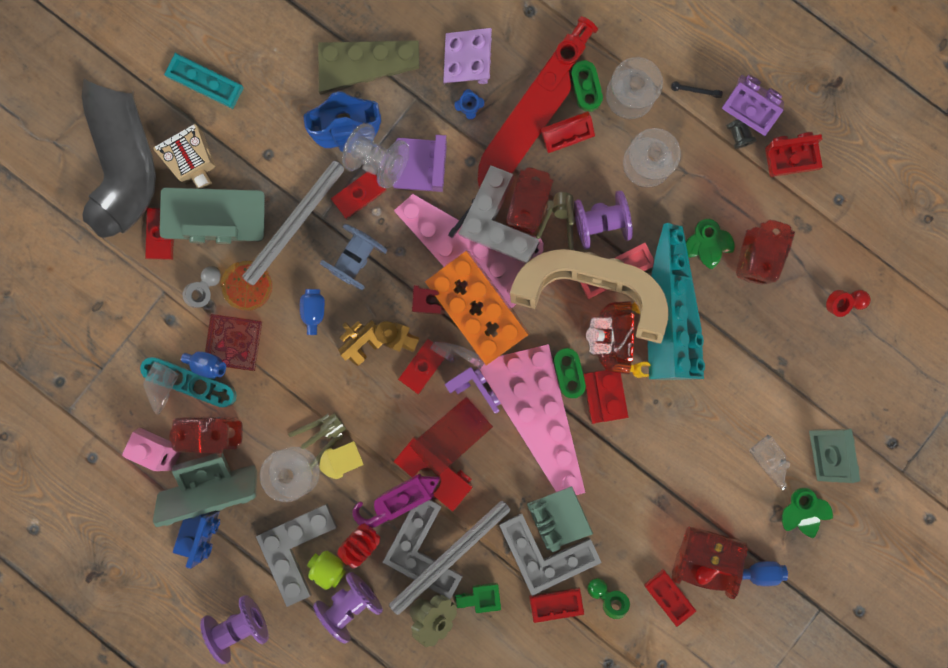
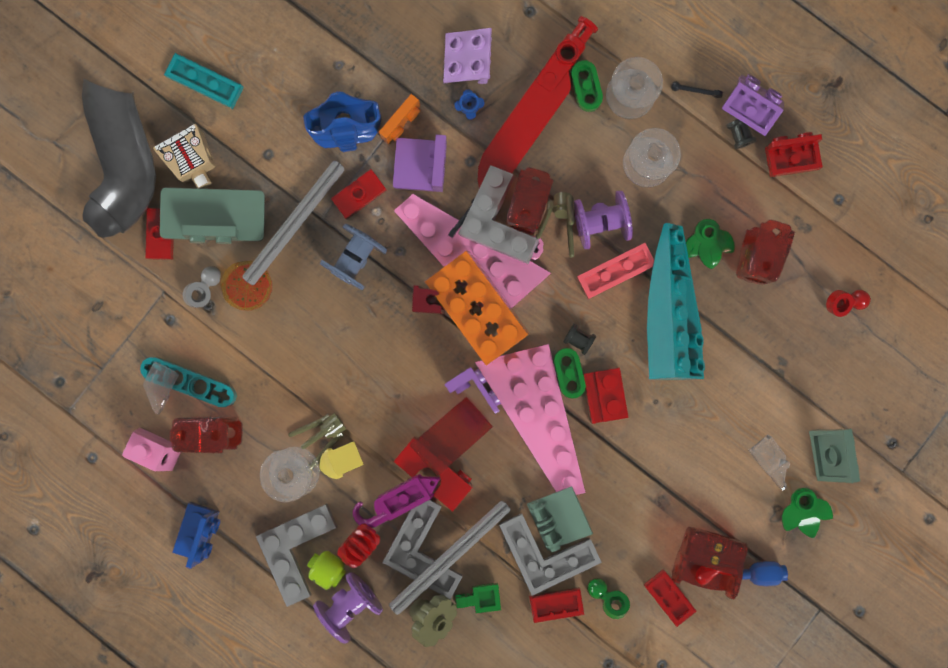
sand green bracket [153,452,257,527] -> none
blue plant [181,352,226,379] -> none
medium lavender hose [200,595,269,664] -> none
clear red tile [205,314,263,371] -> none
blue plant [300,289,325,335] -> none
olive wing [318,41,419,95] -> none
pearl gold hips [338,320,384,366] -> none
clear hose [342,123,409,188] -> none
pearl gold hips [375,321,419,352] -> none
red plate [398,339,448,395] -> none
clear slope [430,342,484,369] -> none
tan arch [510,249,668,344] -> none
red plate [541,111,595,154] -> none
clear red torso [586,301,651,378] -> none
none -> orange plate [379,94,420,144]
none -> pearl dark grey bush [563,323,596,355]

